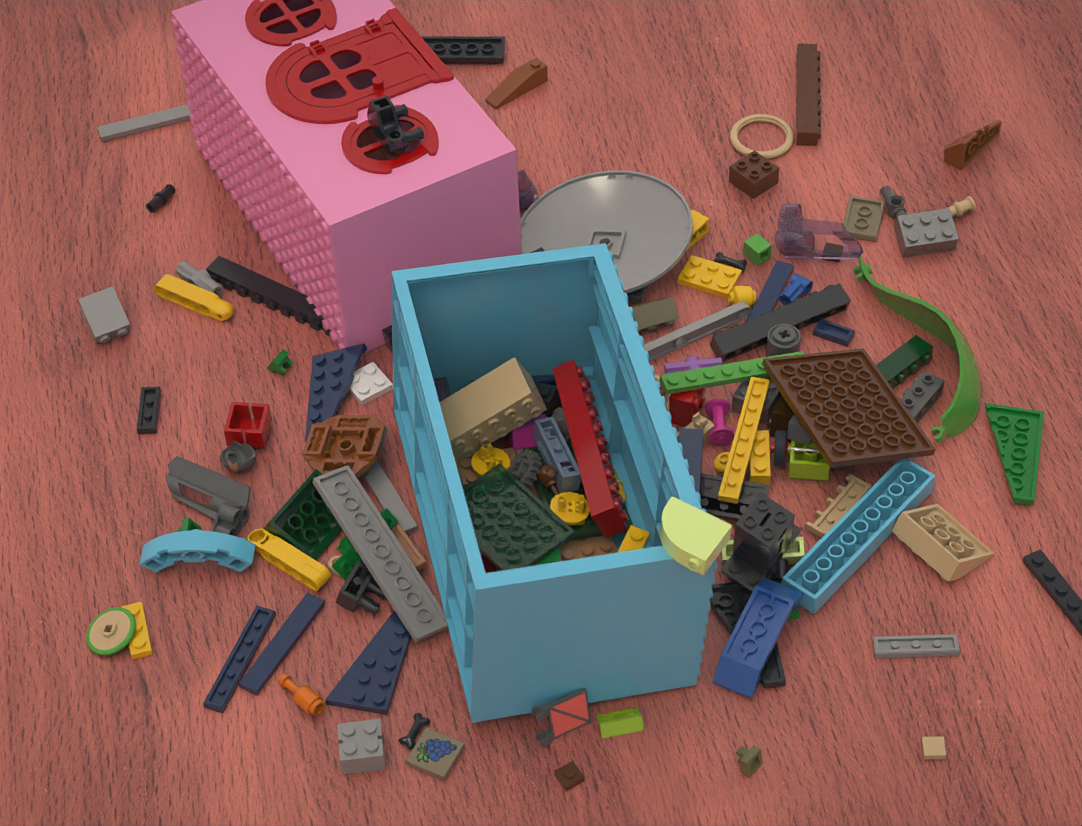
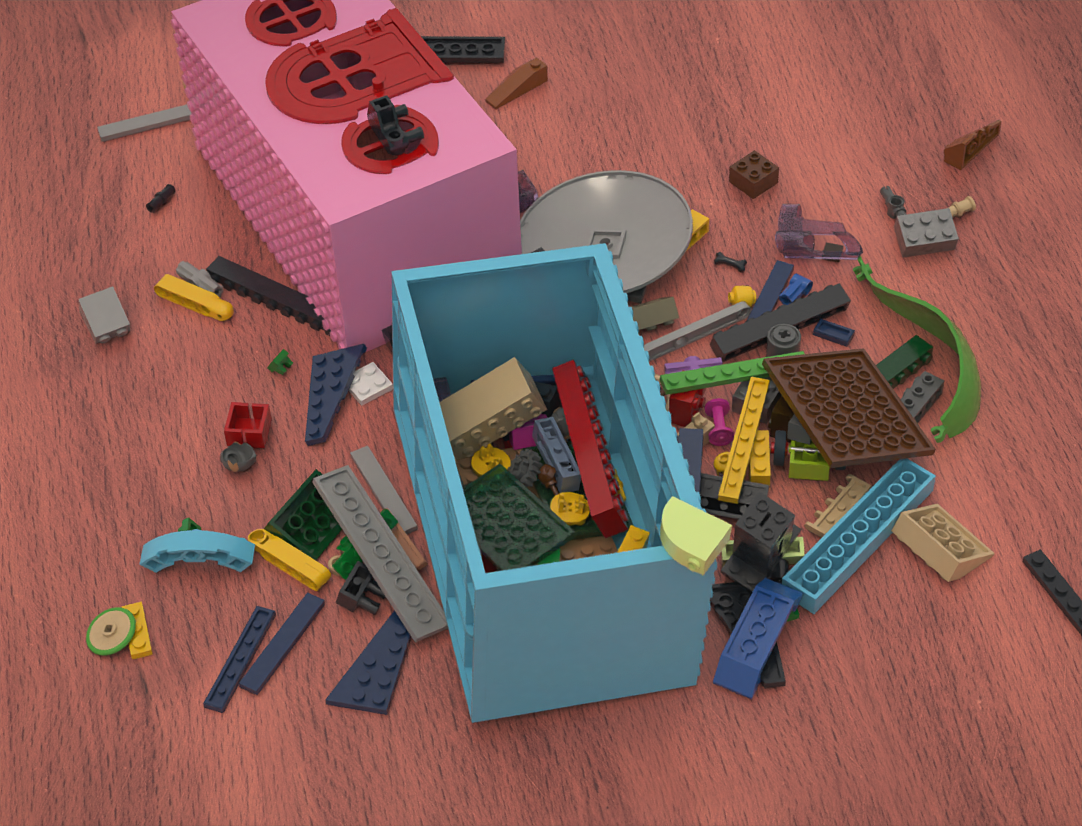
black tile [137,386,161,434] -> none
dark grey panel [166,456,251,537] -> none
orange piece [278,673,326,716] -> none
dark orange piece [302,415,387,479] -> none
light grey piece [337,719,386,775] -> none
black piece [399,713,430,750] -> none
dark tan tile [406,727,465,781] -> none
flag [531,688,591,747] -> none
reddish brown plate [554,761,585,791] -> none
lime slope [596,707,644,738] -> none
yellow plate [677,255,742,299] -> none
tan wedge [730,114,794,159] -> none
olive tile [736,746,763,777] -> none
bright green brick [743,234,772,266] -> none
reddish brown brick [796,43,821,146] -> none
dark tan tile [841,196,885,242] -> none
light grey tile [872,634,960,658] -> none
tan tile [921,736,946,760] -> none
green wing [985,403,1044,505] -> none

